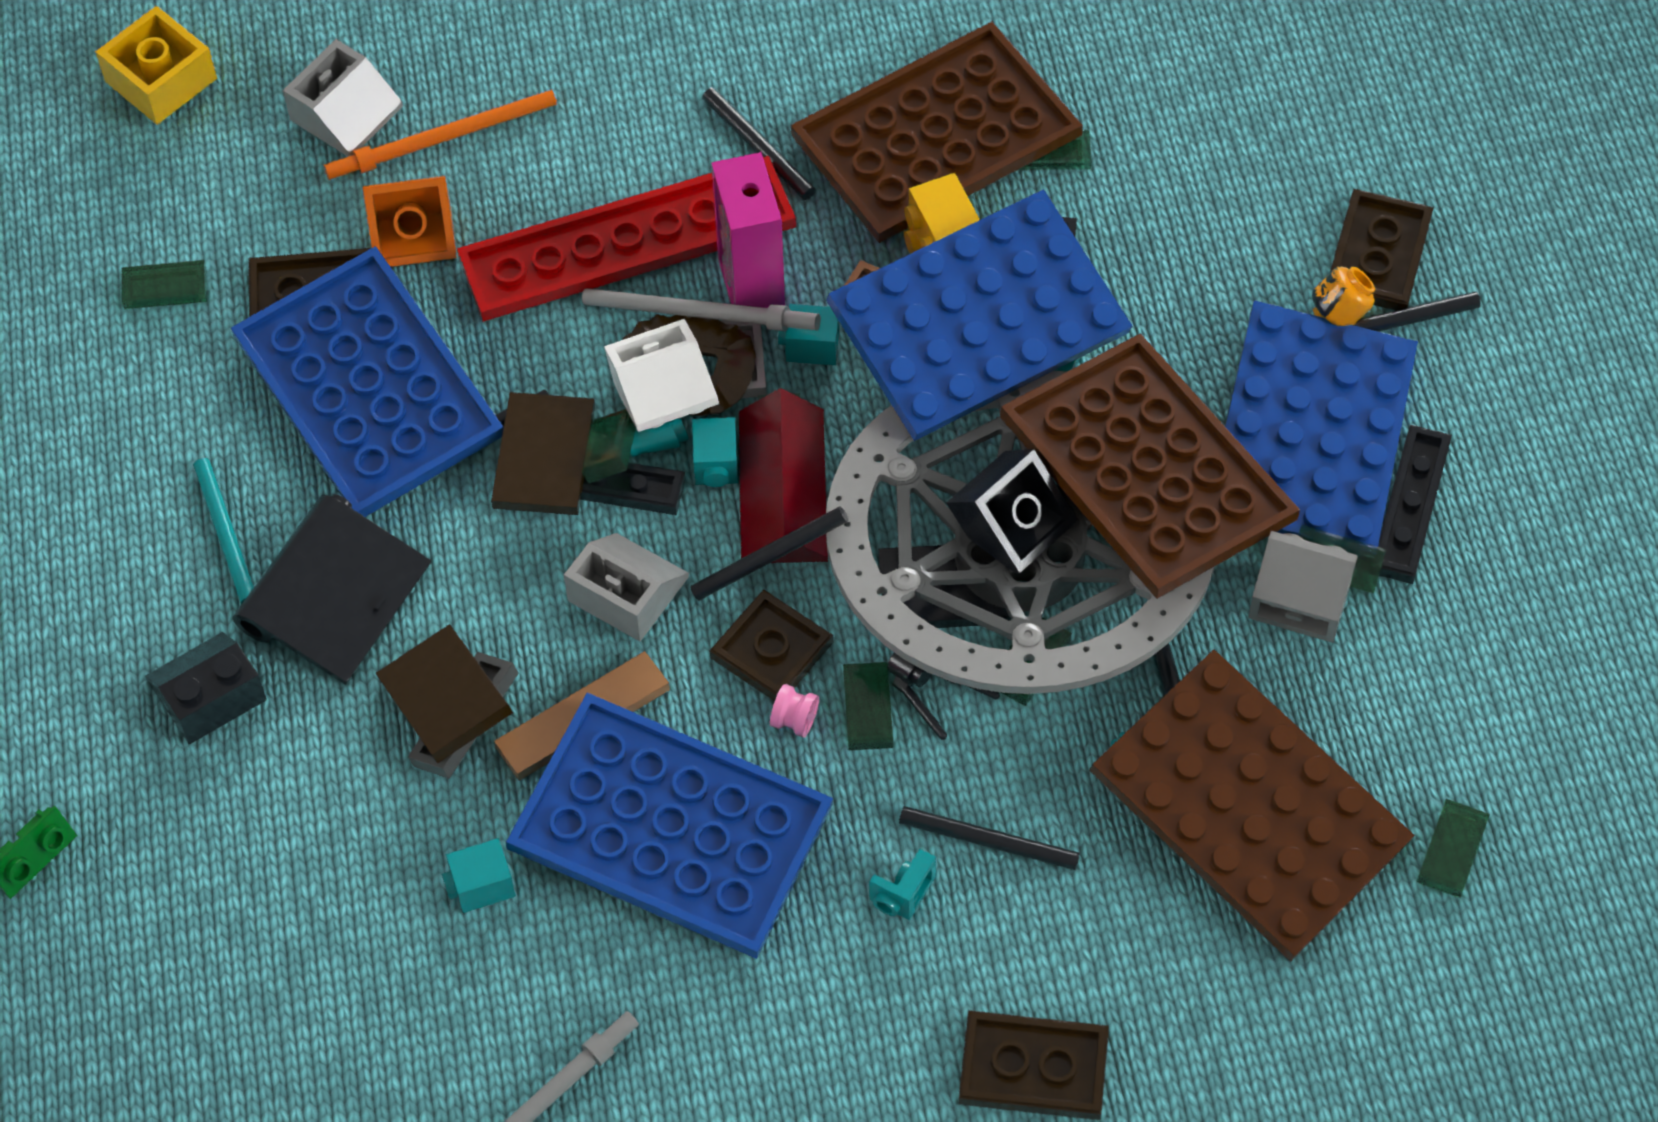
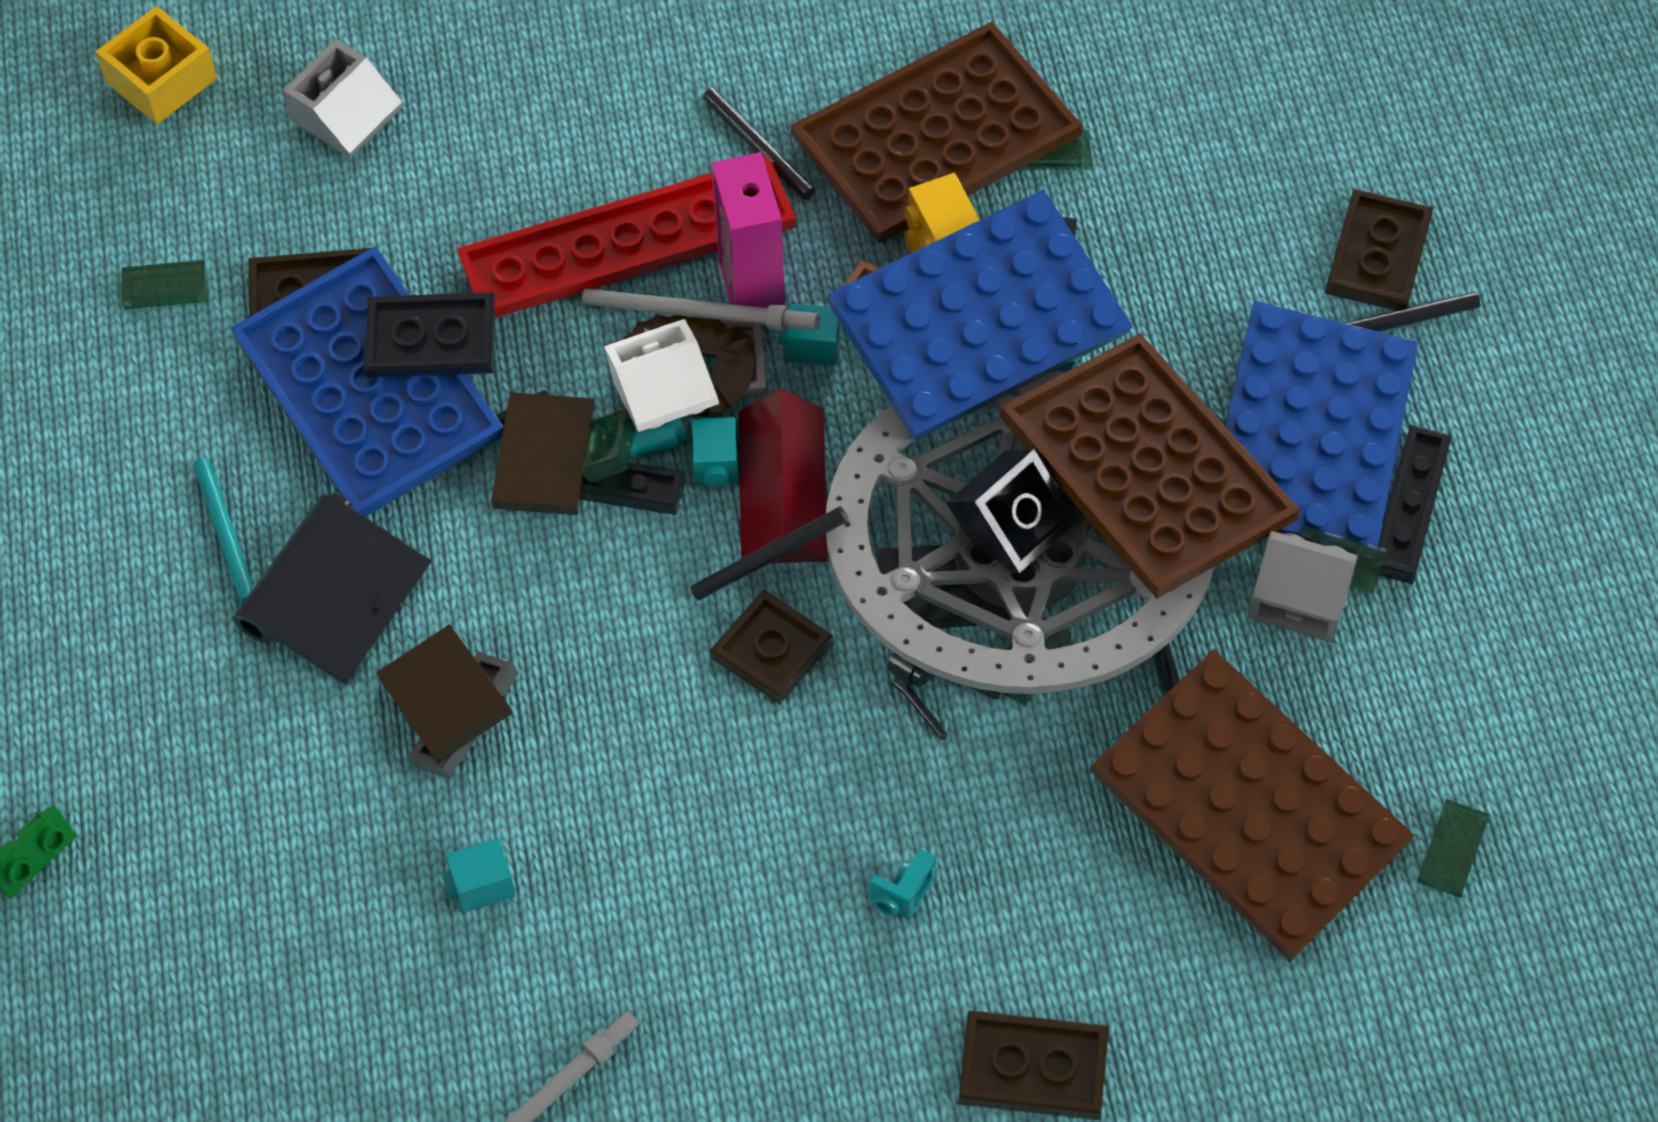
black slope [145,632,267,745] -> none
orange bar [324,90,557,180] -> none
orange slope [363,176,457,267] -> none
medium nougat tile [494,651,670,781] -> none
blue plate [506,692,833,959] -> none
light grey slope [564,533,689,642] -> none
bright pink wheel [770,684,819,738] -> none
clear green tile [843,662,893,751] -> none
black piece [899,806,1080,870] -> none
light orange head [1312,267,1375,326] -> none
none -> black tile [364,292,496,378]

